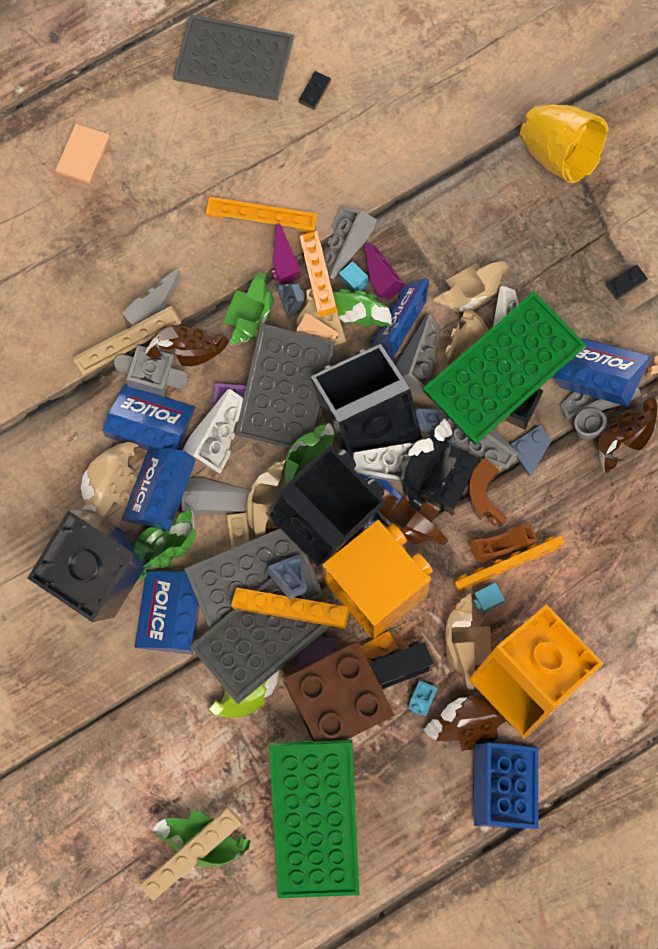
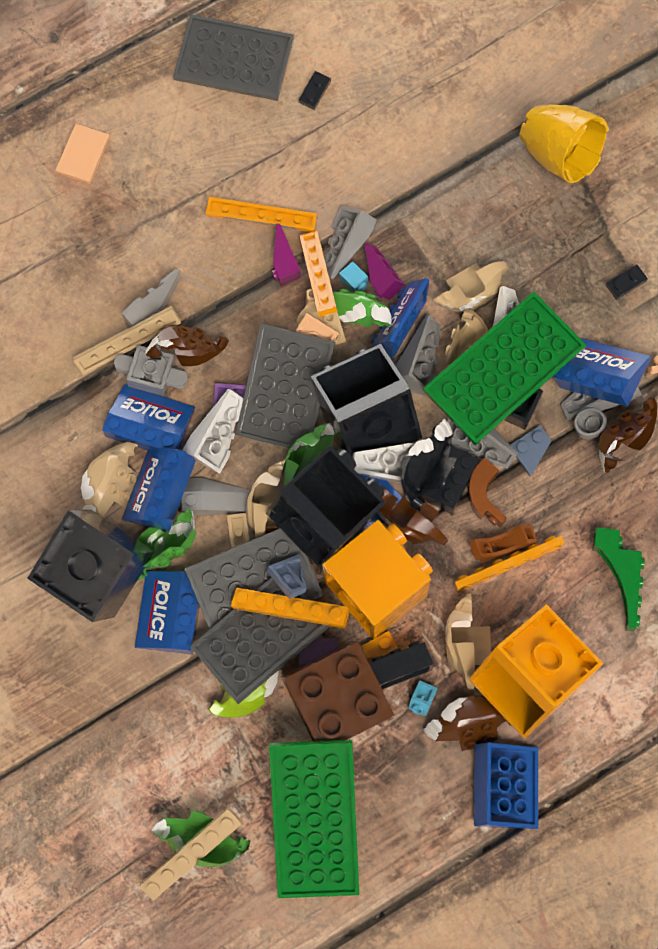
bright green animal [224,272,274,346] -> none
sand blue wing [276,283,305,318] -> none
sand blue wing [416,409,456,443] -> none
medium azure brick [472,583,505,614] -> none
none -> green arch [593,528,645,632]

